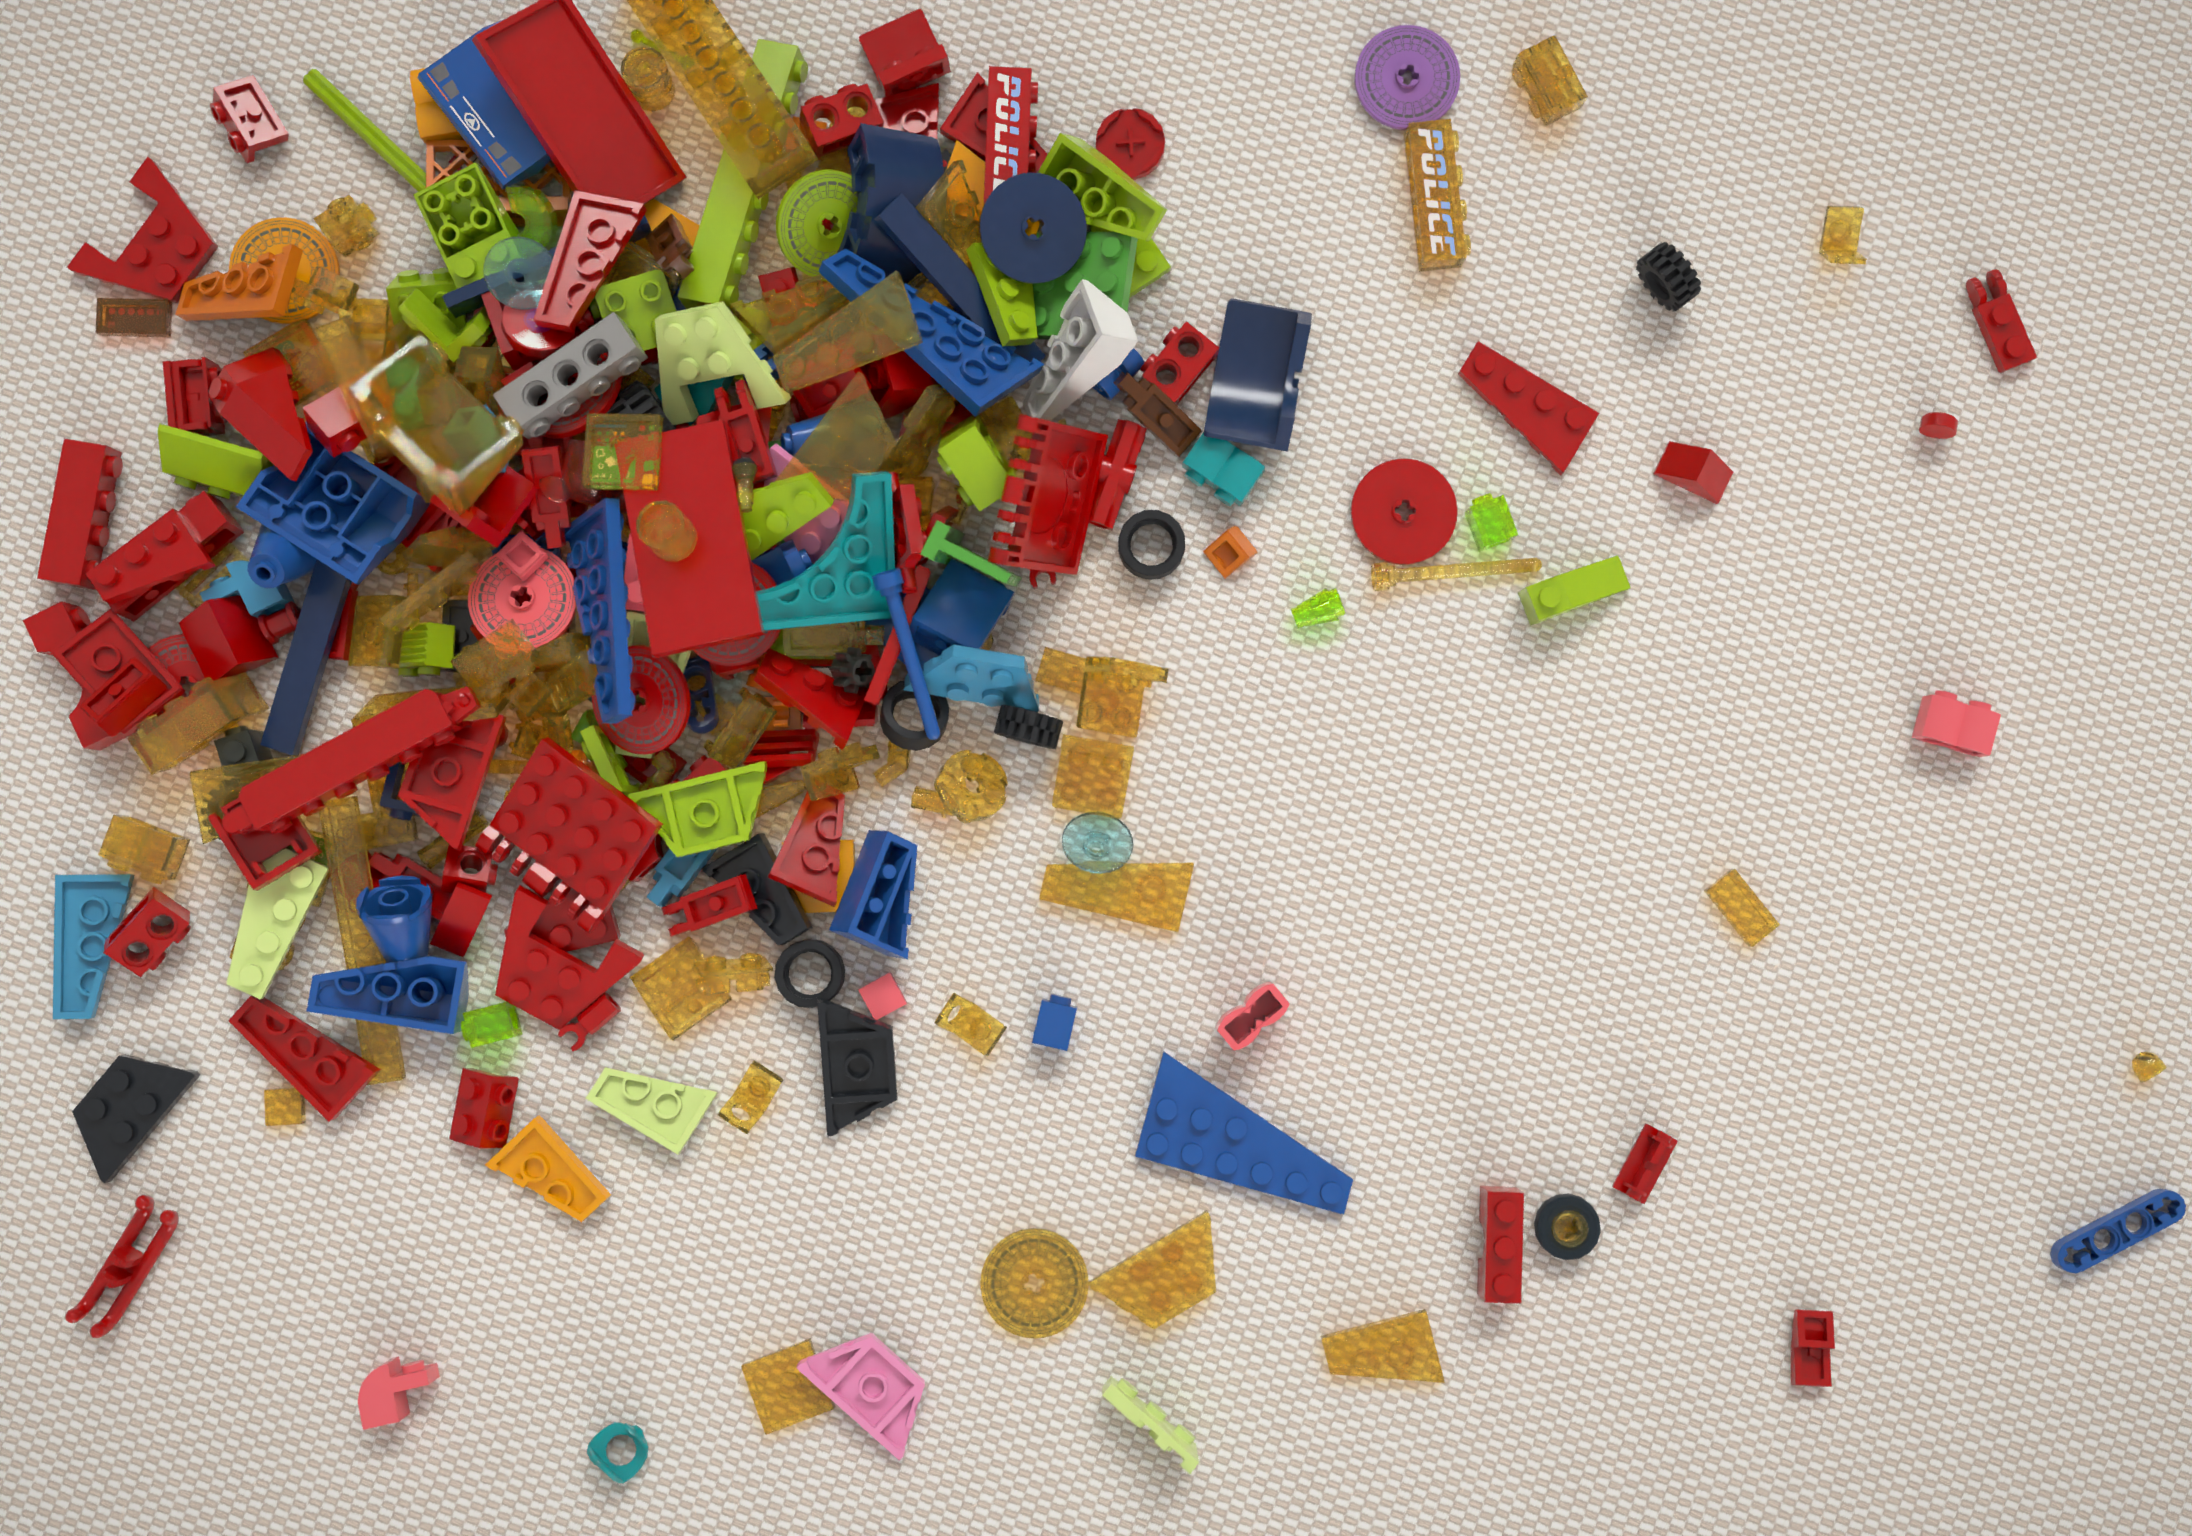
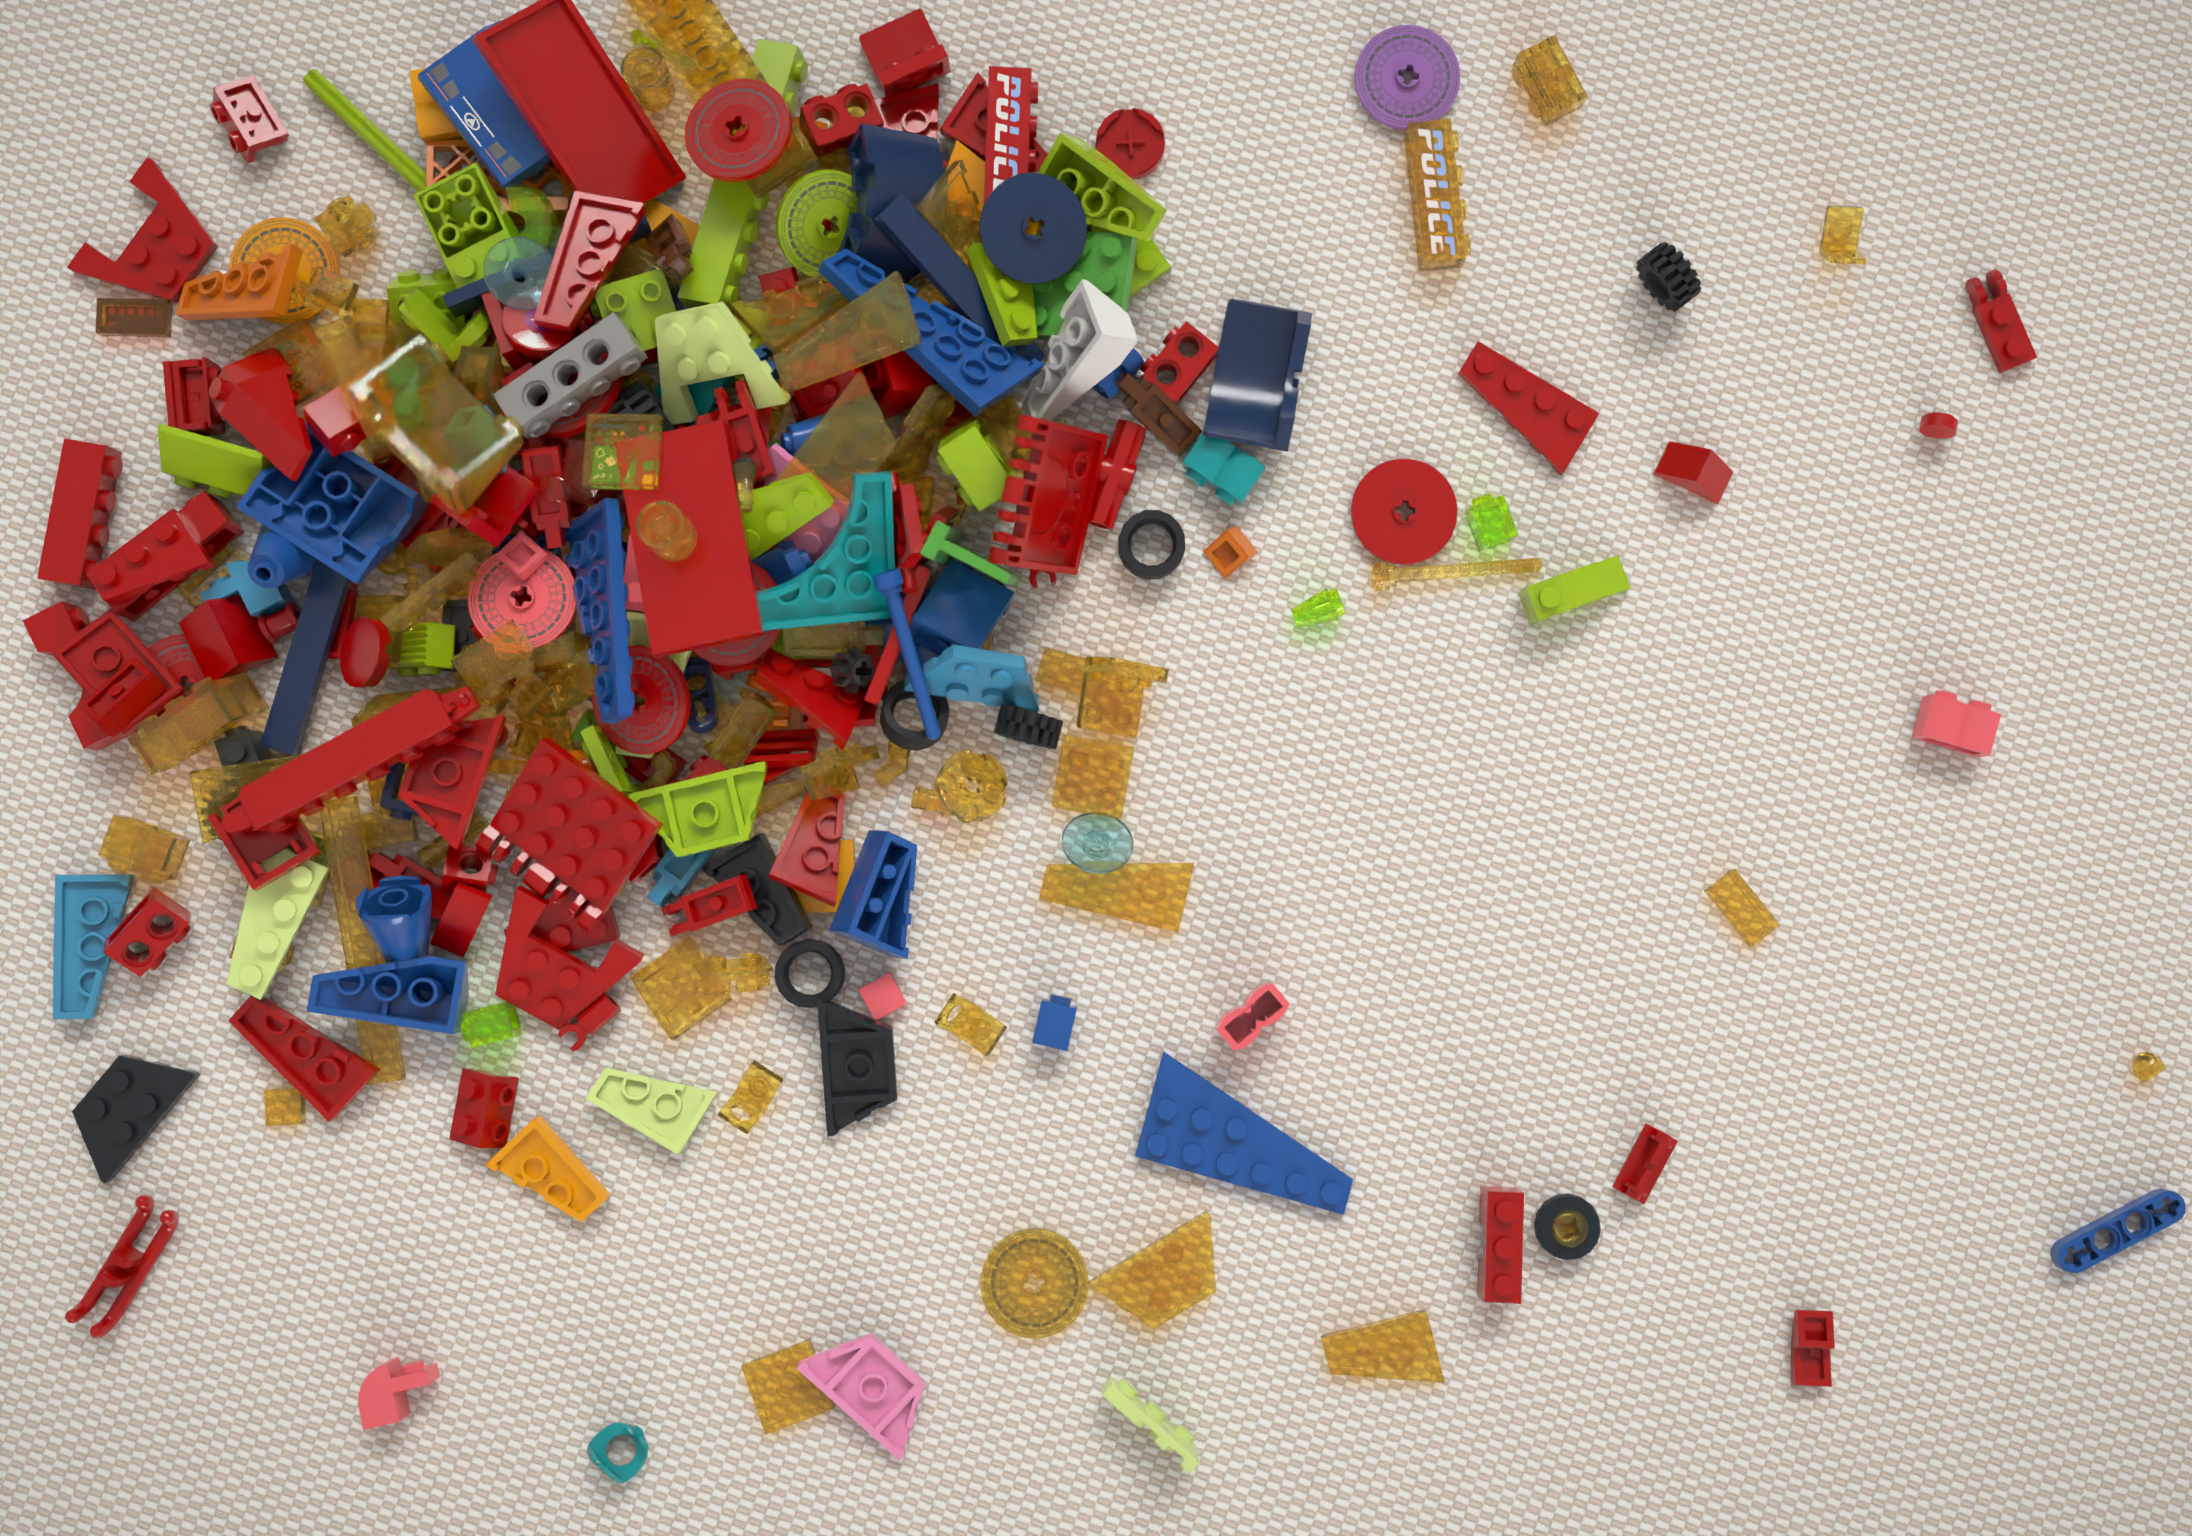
none -> red tile [340,617,391,689]
none -> red piece [685,79,792,182]

